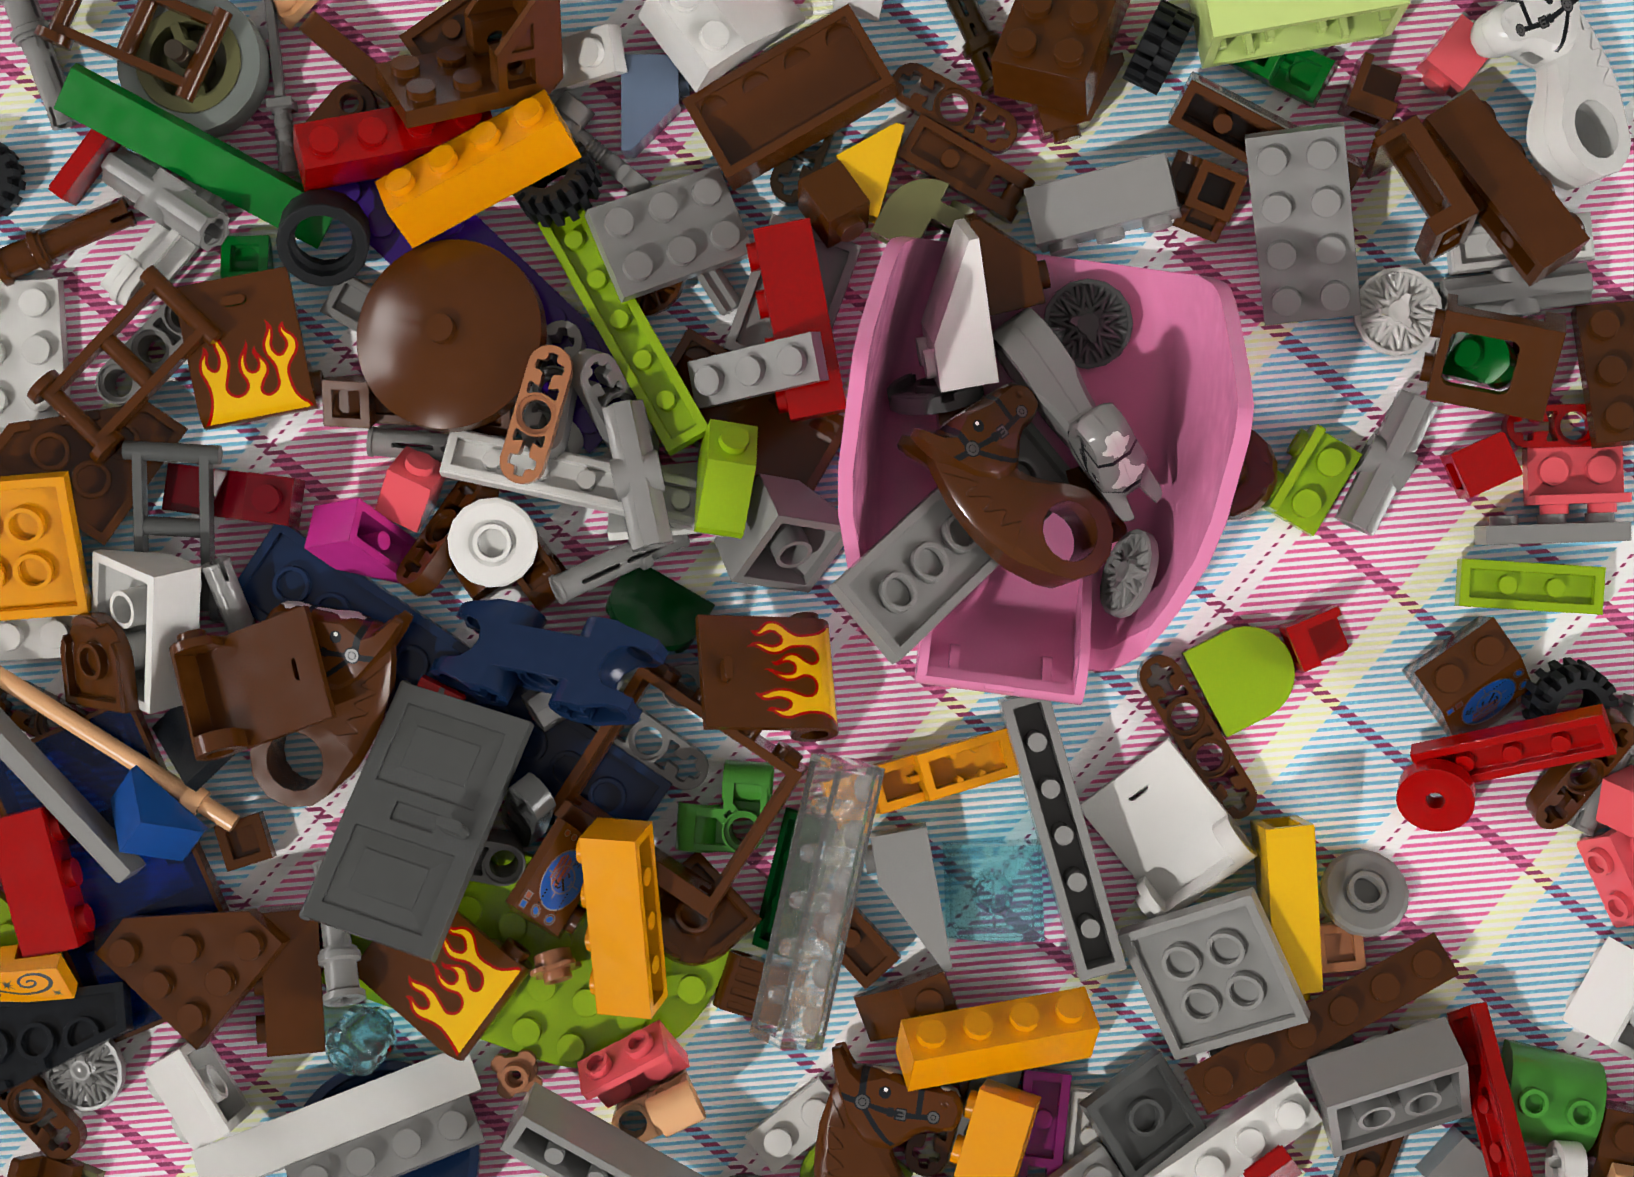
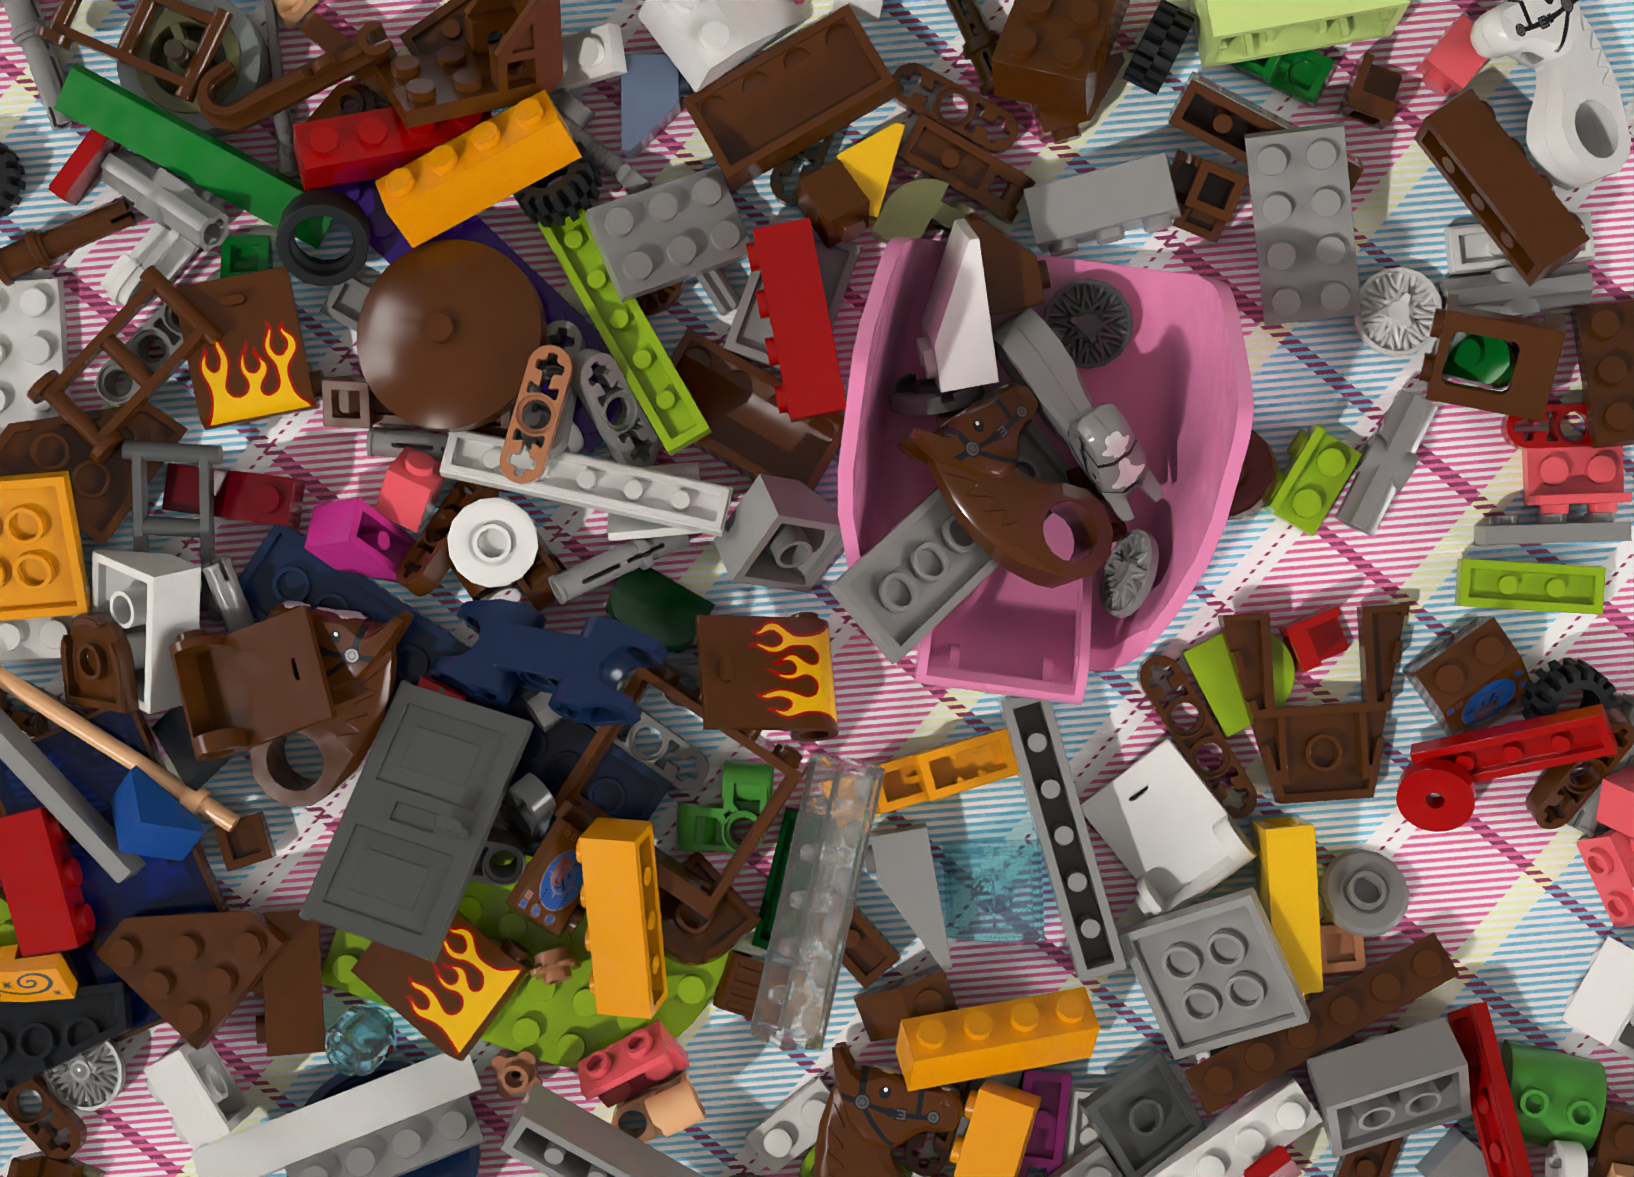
light grey pin [312,860,366,1007] -> none
light grey piece [602,399,674,552] -> none
light grey plate [687,332,829,409] -> none
lime slope [694,419,758,539] -> none
reddish brown window [1364,115,1480,265] -> none
red panel [1440,432,1523,499] -> none
none -> reddish brown piece [197,21,397,132]
none -> reddish brown wing [1218,604,1409,804]

